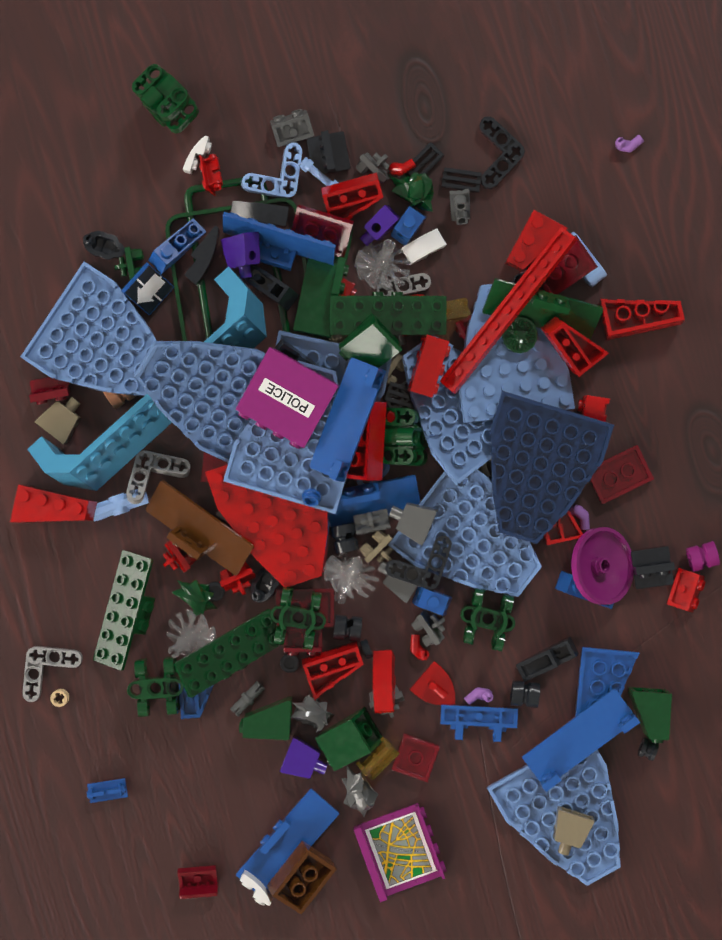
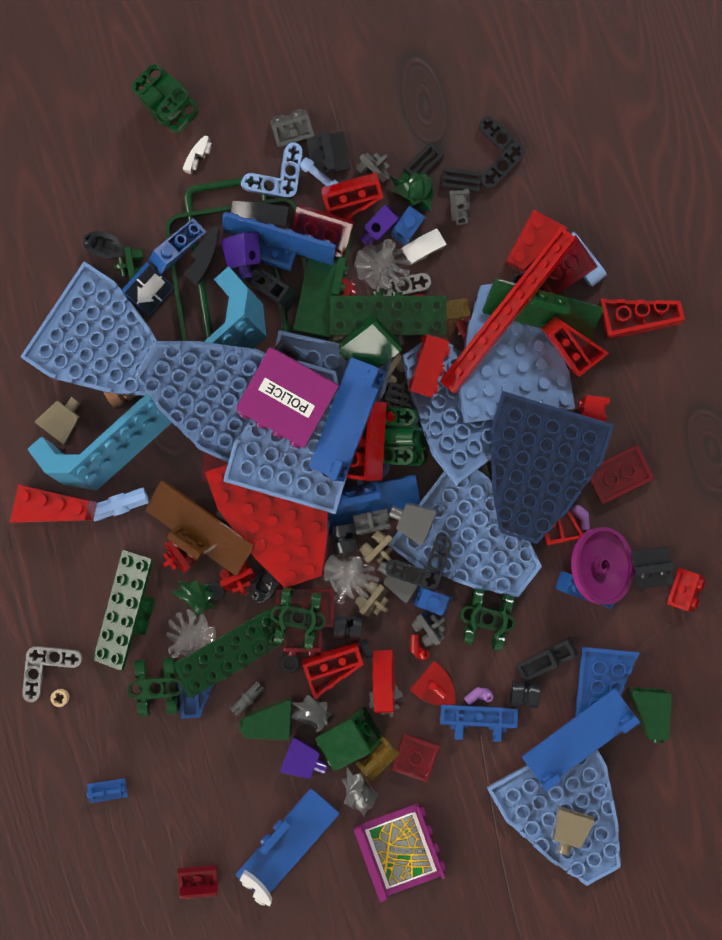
dark red bracket [29,377,71,405] -> none
light grey beam [126,451,190,504] -> none
red hinge [199,154,223,196] -> none
reddish brown brick [267,841,337,914] -> none
blue plate [302,489,322,506] -> none
red arm [388,158,416,176] -> none
dark green wheel [502,317,538,353] -> none
medium lavender arm [615,134,644,153] -> none
black wheel [637,738,659,761] -> none
magenta wheel [686,541,720,572] -> none
none -> dark tan hips [355,581,390,617]

